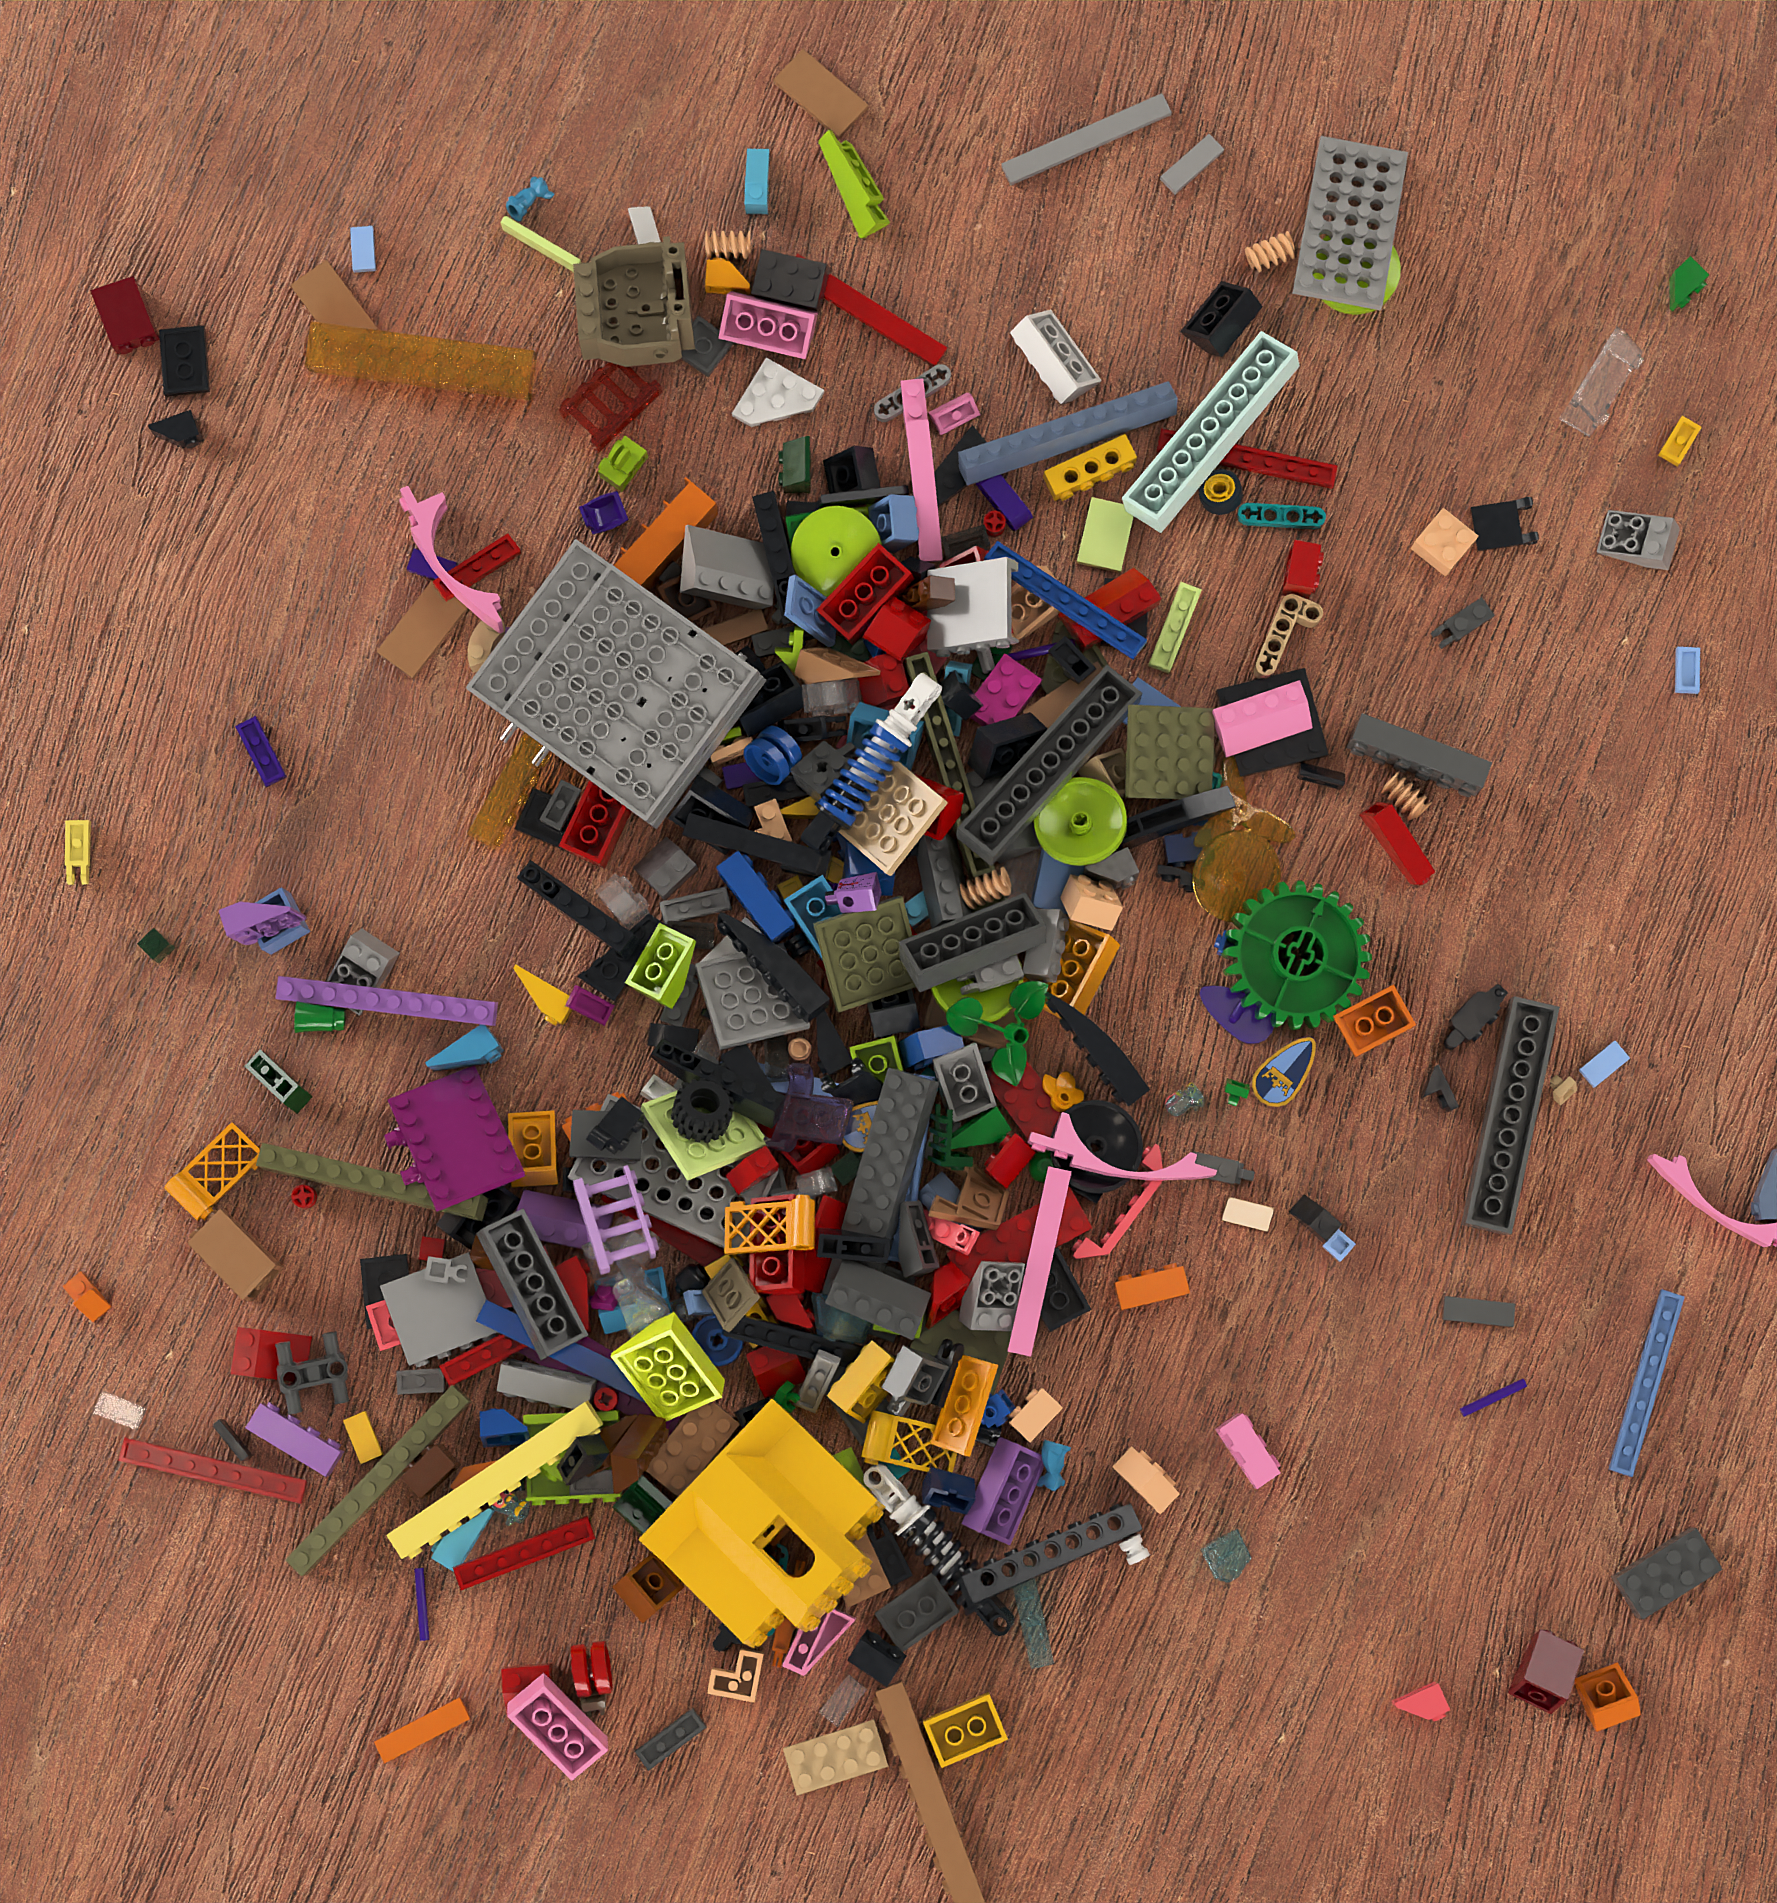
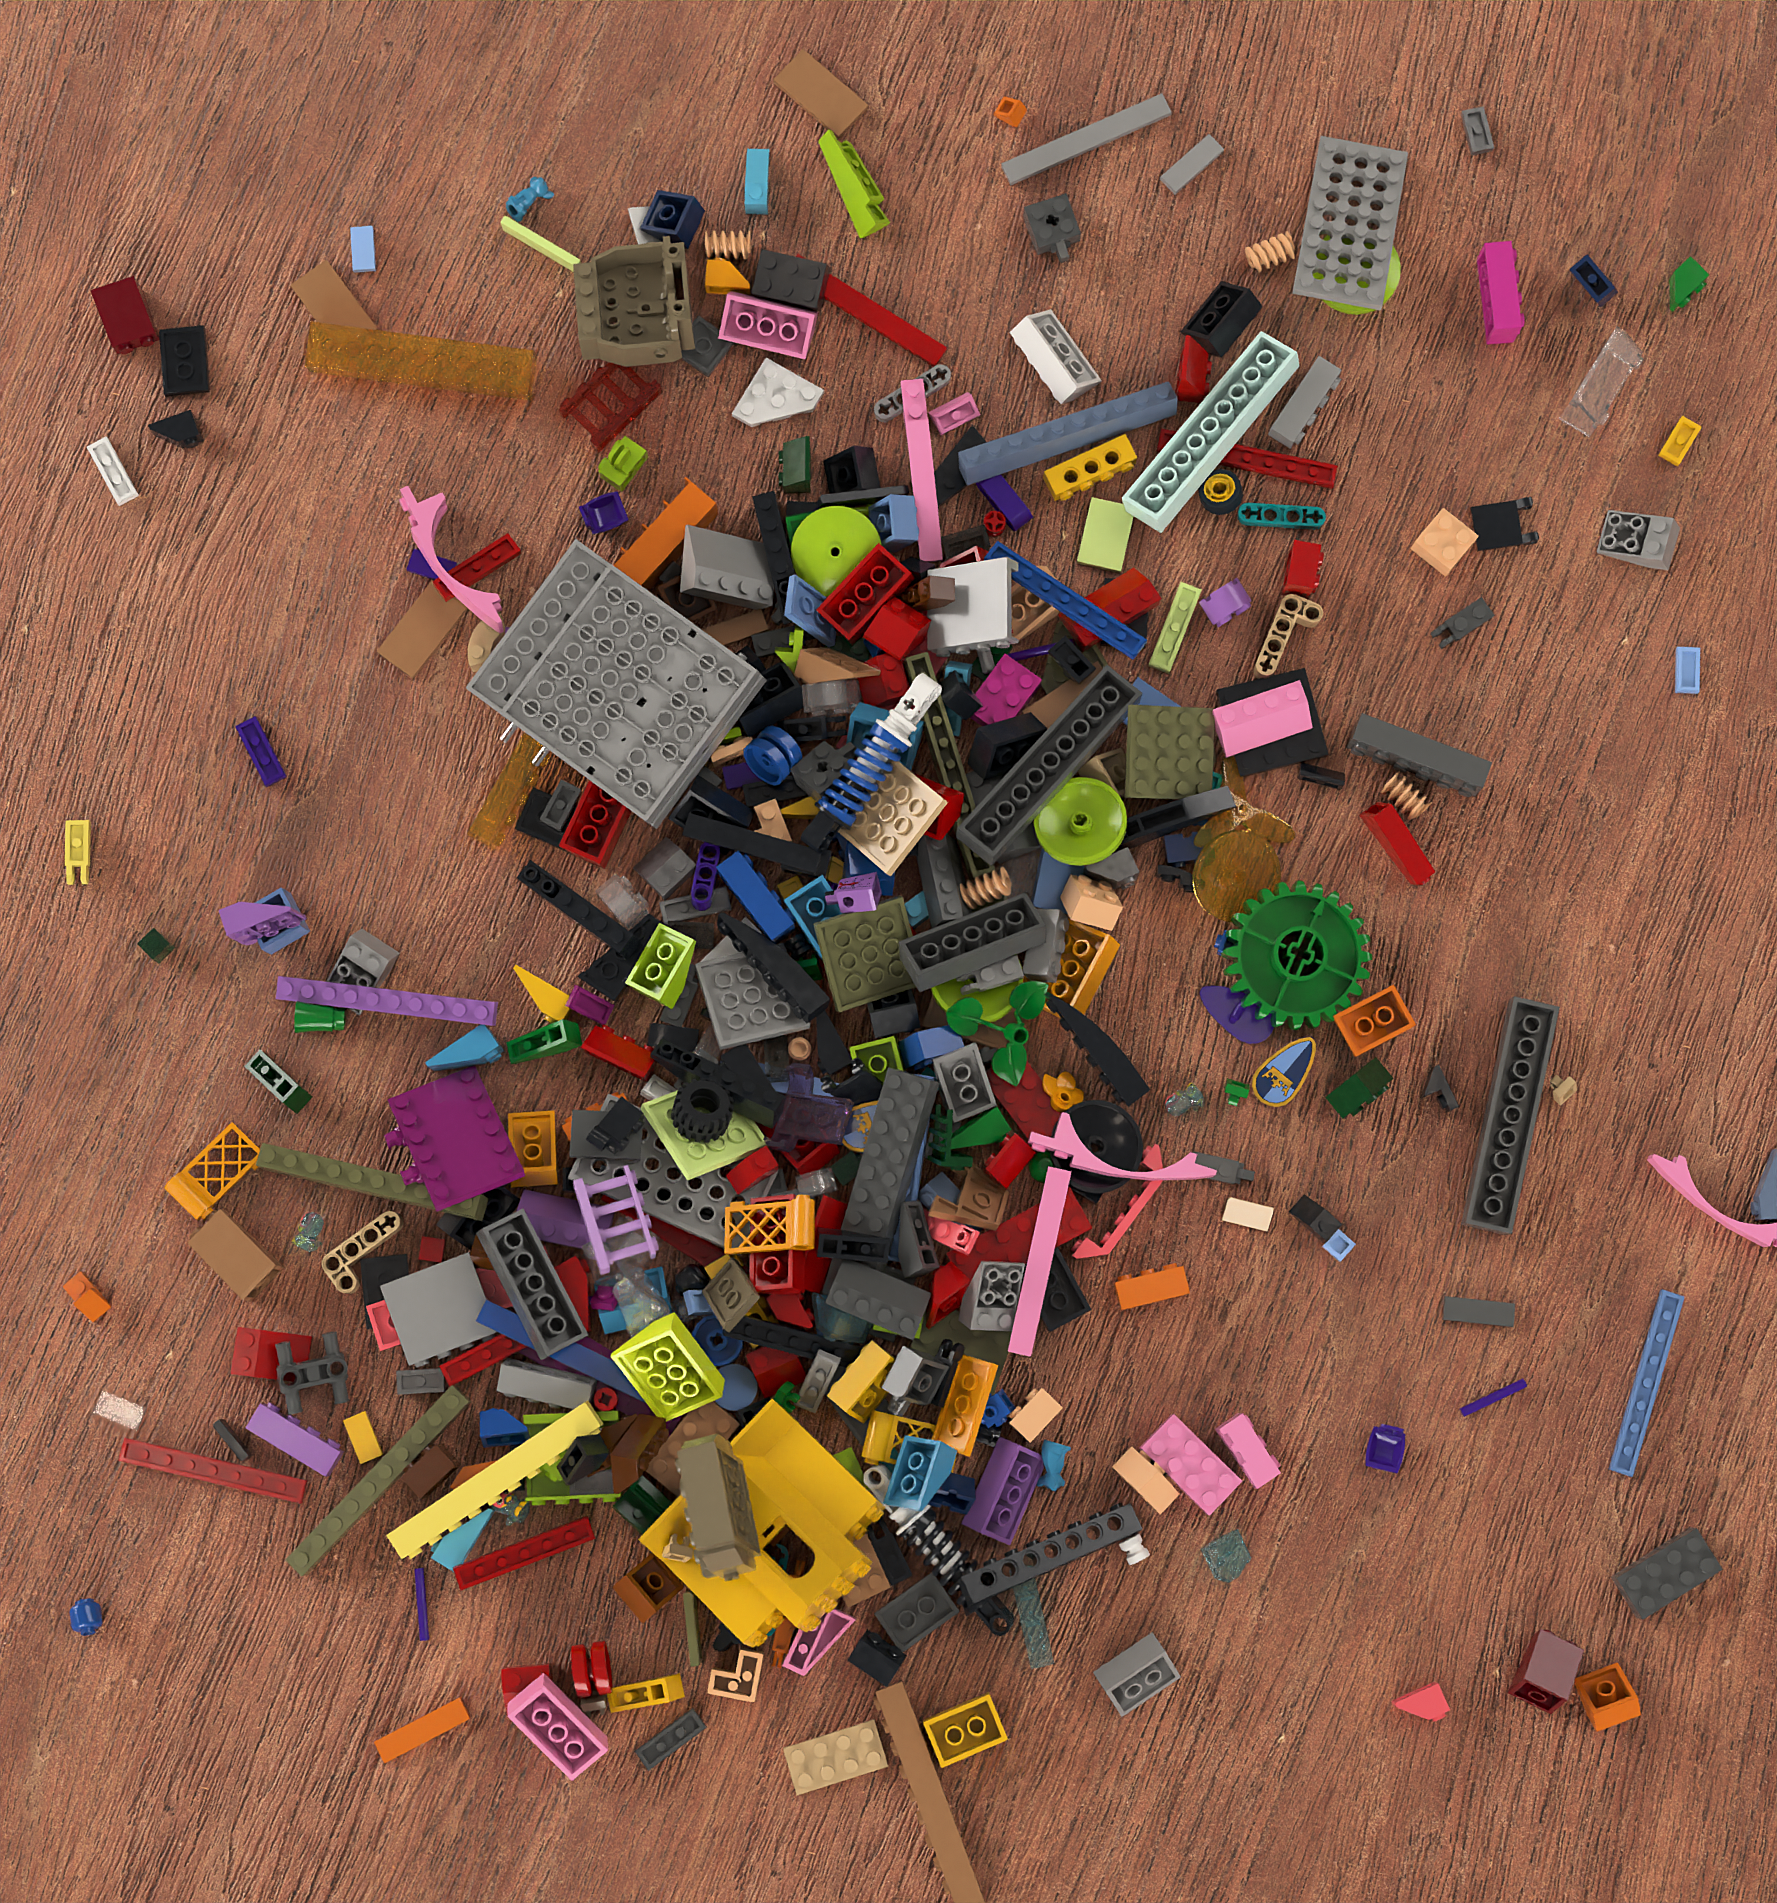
red wheel [291,1184,318,1209] -> none
light grey plate [424,1256,468,1283] -> none
clear tile [819,1674,867,1727] -> none
black hinge [1443,984,1508,1050] -> none
light blue tile [1579,1041,1630,1088] -> none
none -> blue head [69,1599,103,1636]
none -> white tile [87,436,139,506]
none -> clear light blue animal [291,1212,325,1252]
none -> tan beam [322,1211,404,1294]
none -> green slope [506,1019,582,1064]
none -> red slope [581,1024,657,1082]
none -> yellow slope [607,1673,685,1713]
none -> dark blue slope [640,190,705,249]
none -> tan tile [662,1534,693,1562]
none -> dark tan piece [675,1434,761,1581]
none -> olive tile [683,1591,703,1667]
none -> dark purple beam [691,842,720,911]
none -> medium blue tile [715,1364,757,1411]
none -> green tile [797,954,823,981]
none -> dark azure slope [883,1435,957,1511]
none -> orange slope [993,96,1027,127]
none -> dark grey hinge [1023,193,1081,264]
none -> light grey slope [1093,1633,1181,1717]
none -> bright pink brick [1139,1414,1242,1516]
none -> red slope [1176,335,1212,403]
none -> medium lavender brick [1199,578,1252,628]
none -> light grey brick [1268,356,1342,449]
none -> dark green brick [1325,1057,1394,1119]
none -> dark purple piece [1365,1424,1405,1474]
none -> flat silver plate [1461,106,1494,156]
none -> dark pink brick [1476,241,1525,345]
none -> dark blue brick [1569,255,1618,308]

